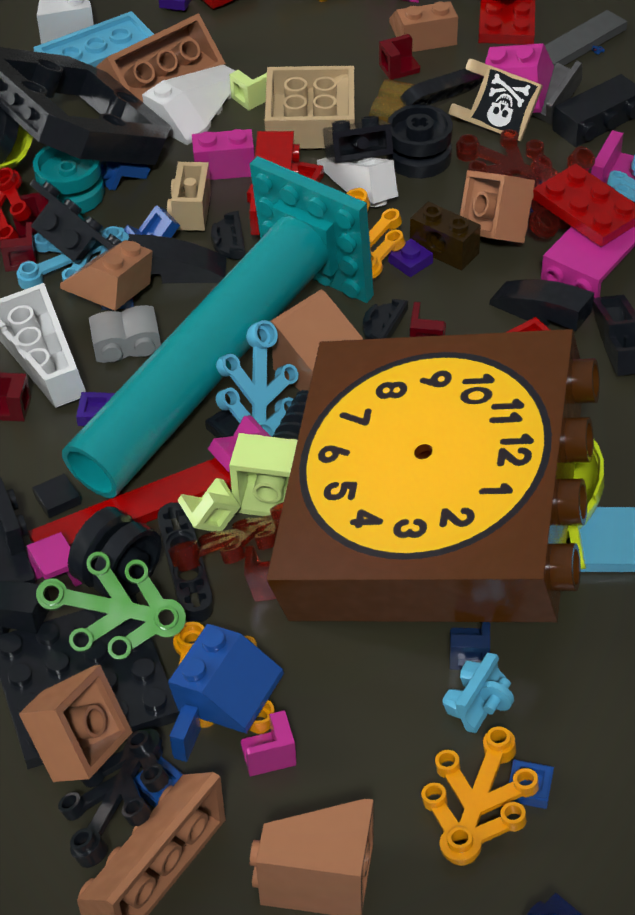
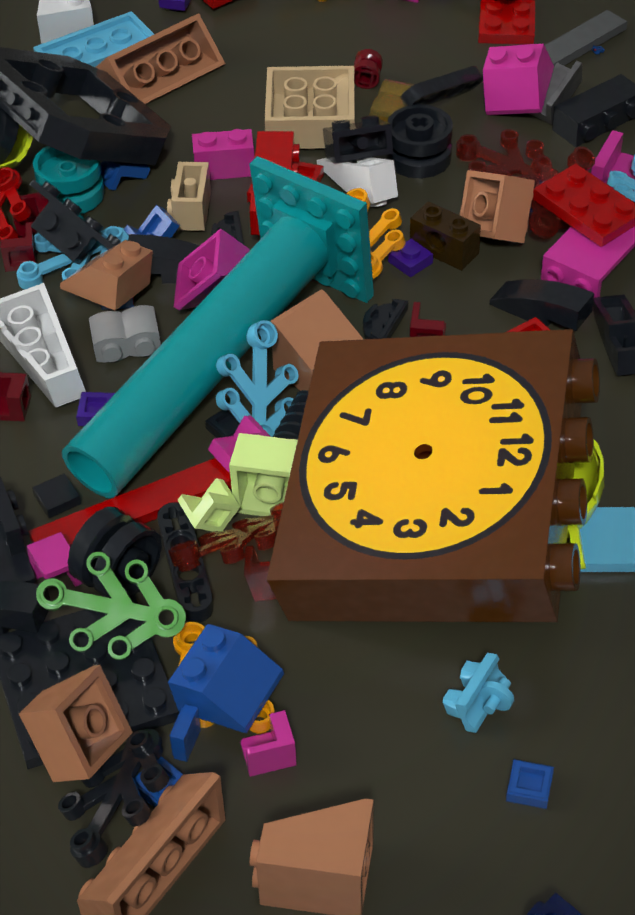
white wedge [142,65,235,145] -> none
yellowish green panel [229,70,267,110] -> none
dark red panel [379,34,420,80] -> none
nougat slope [389,1,458,52] -> none
light orange plant [421,726,539,866] -> none
flag [449,59,543,141] -> none
dark blue panel [450,622,490,670] -> none
none -> dark pink slope [174,229,250,311]
none -> dark red wheel [354,49,383,89]

